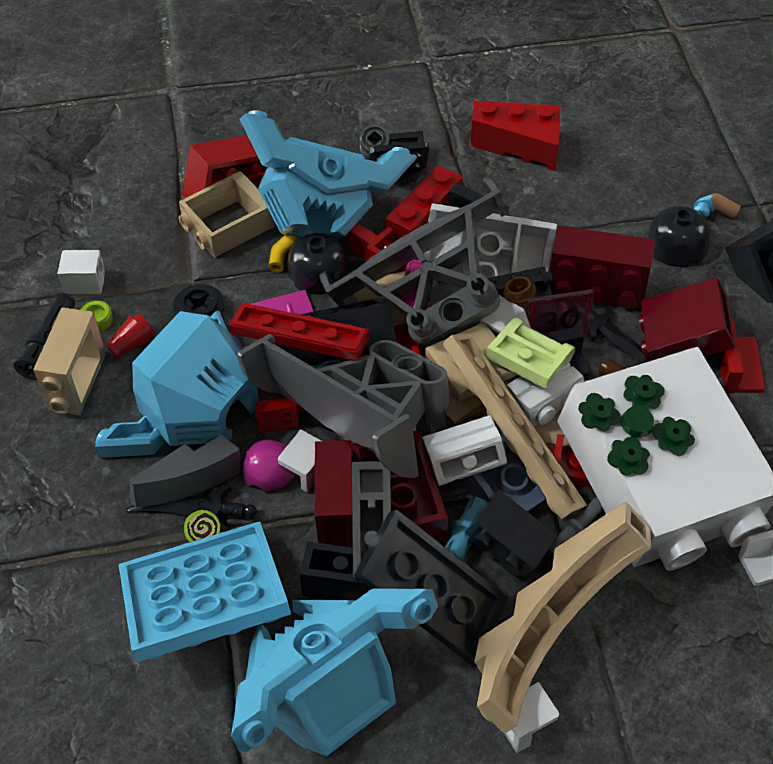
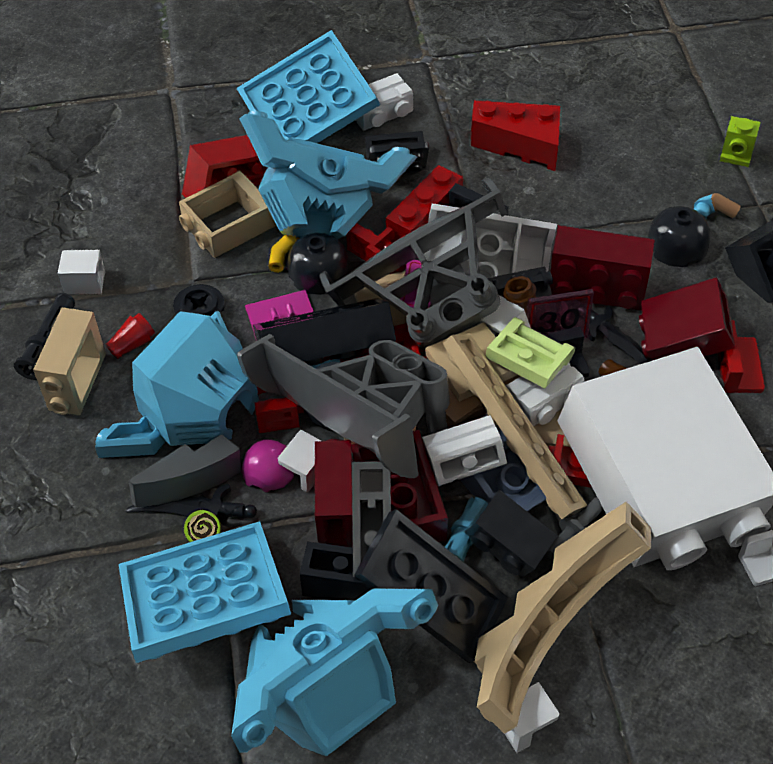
lime tile [81,301,113,332] -> none
red tile [229,302,370,361] -> none
dark grey wheel [359,124,390,160] -> none
dark green plant [578,375,695,476] -> none
none -> medium azure plate [237,30,380,143]
none -> white brick [355,73,413,131]
none -> lime brick [720,116,760,167]

